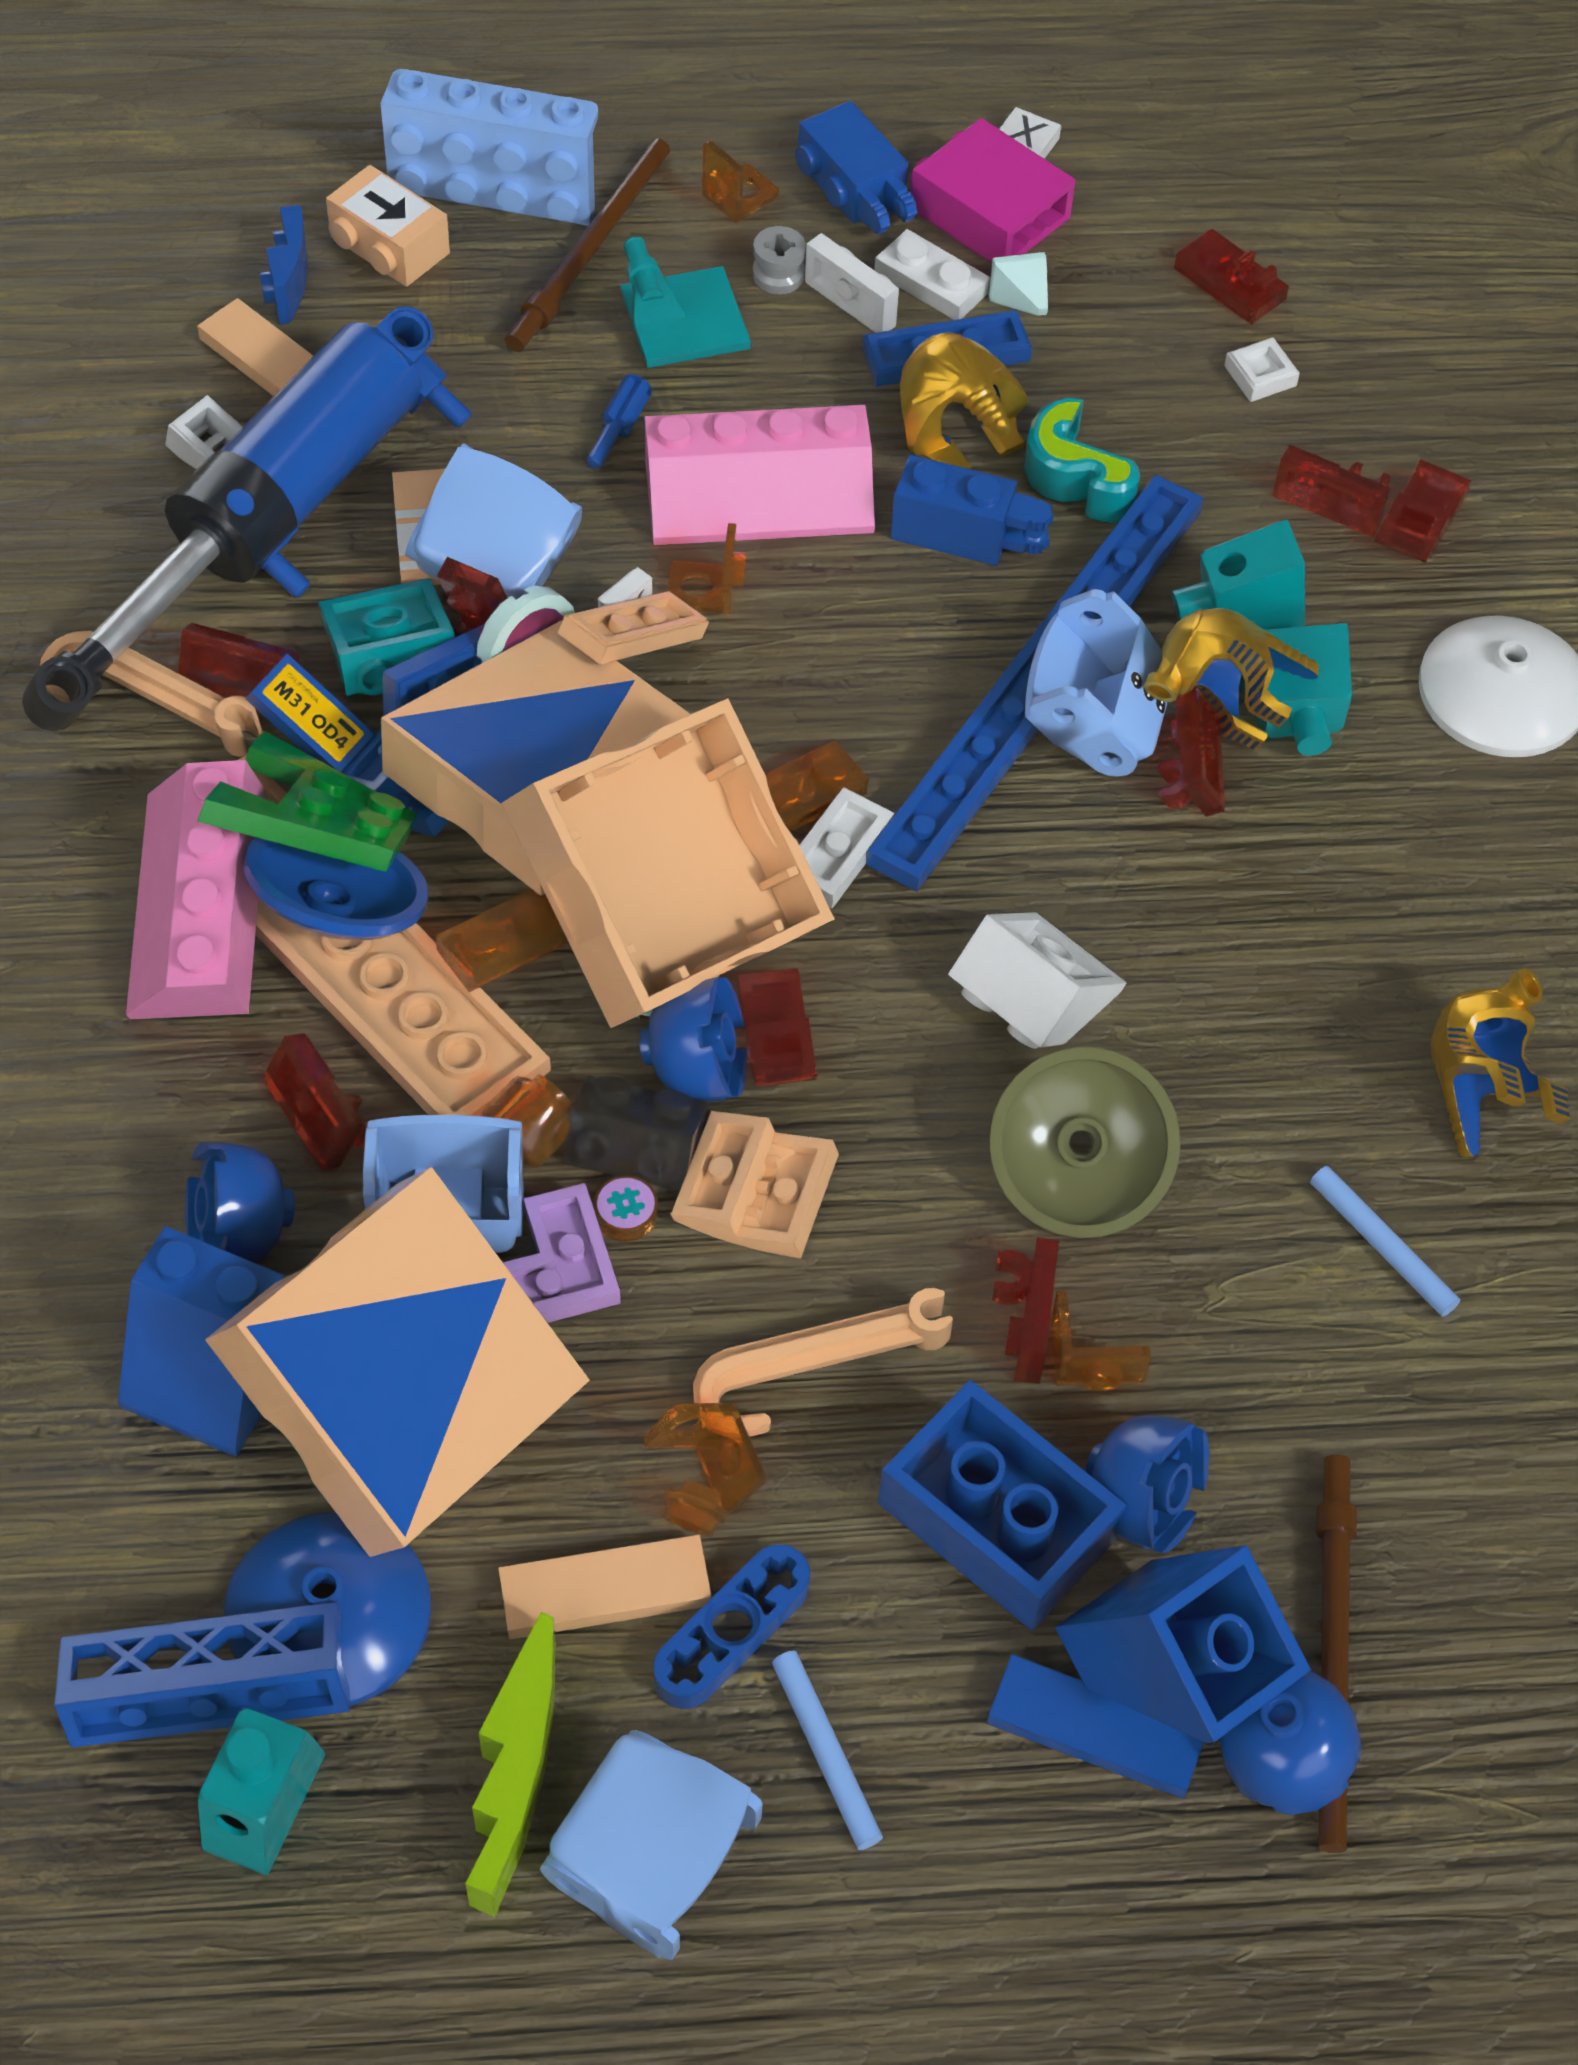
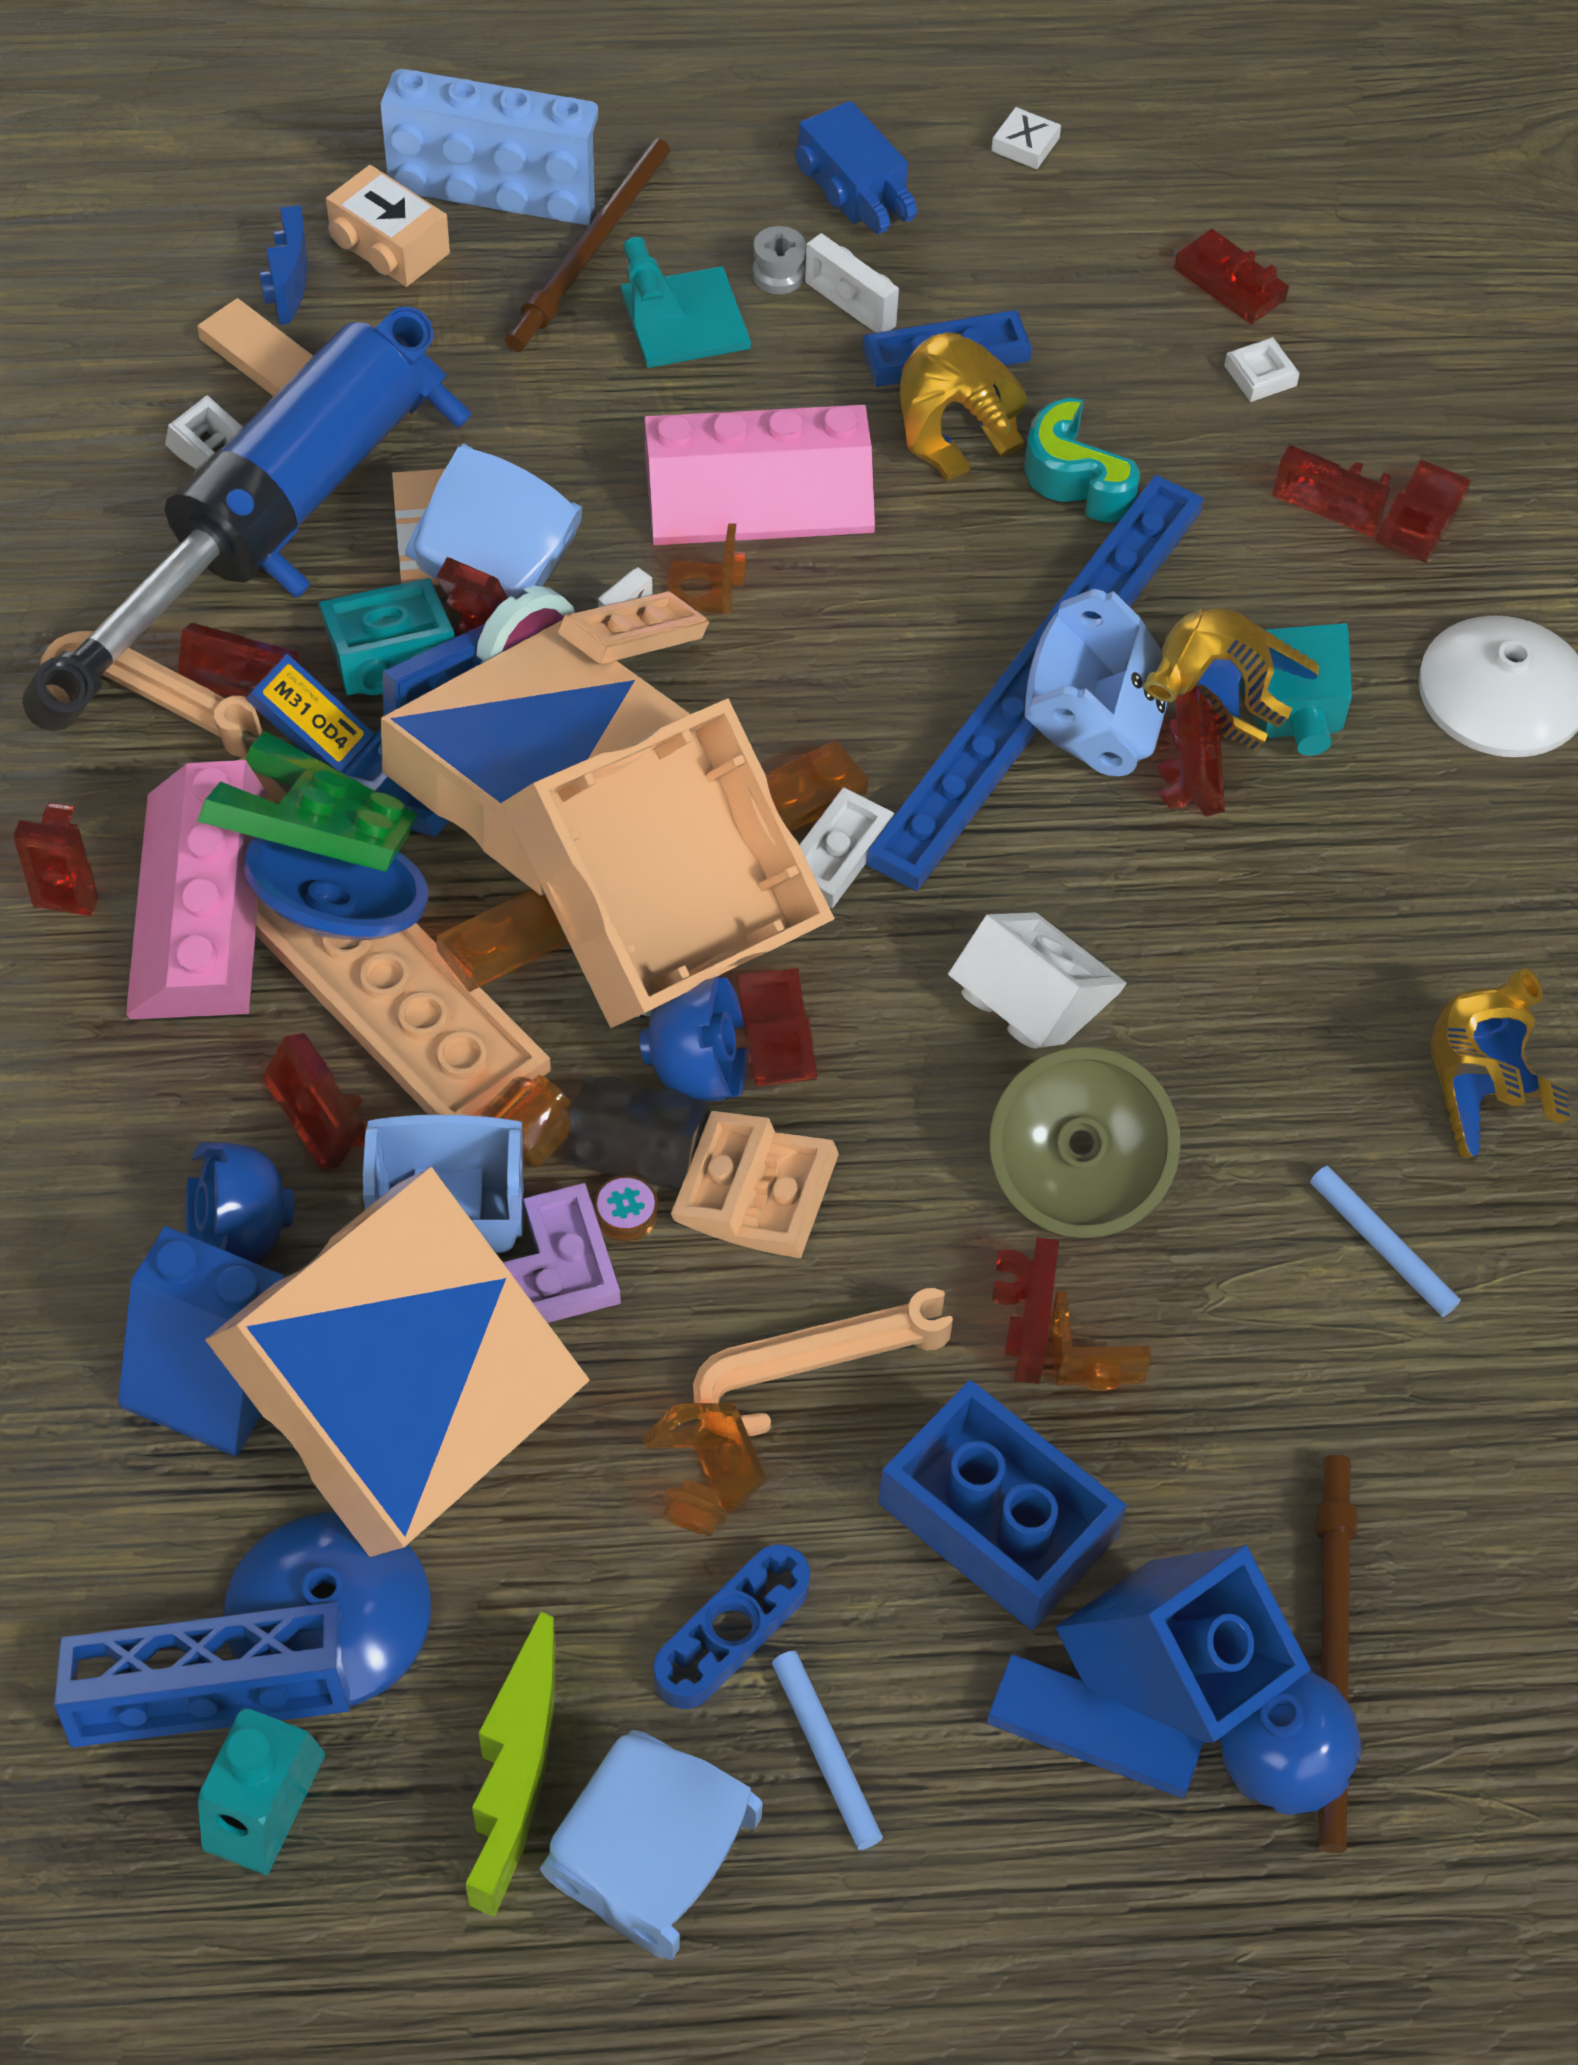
light nougat tile [498,1535,712,1640] -> none
blue axle [586,374,652,468] -> none
clear orange bracket [702,140,779,223] -> none
white plate [874,229,991,320] -> none
blue hinge [891,454,1053,566] -> none
dark pink brick [910,118,1076,263] -> none
light aqua slope [989,252,1048,316] -> none
blue cylinder [1086,1414,1210,1553] -> none
teal torso [1171,519,1305,629] -> none
none -> clear red plate [13,802,98,916]

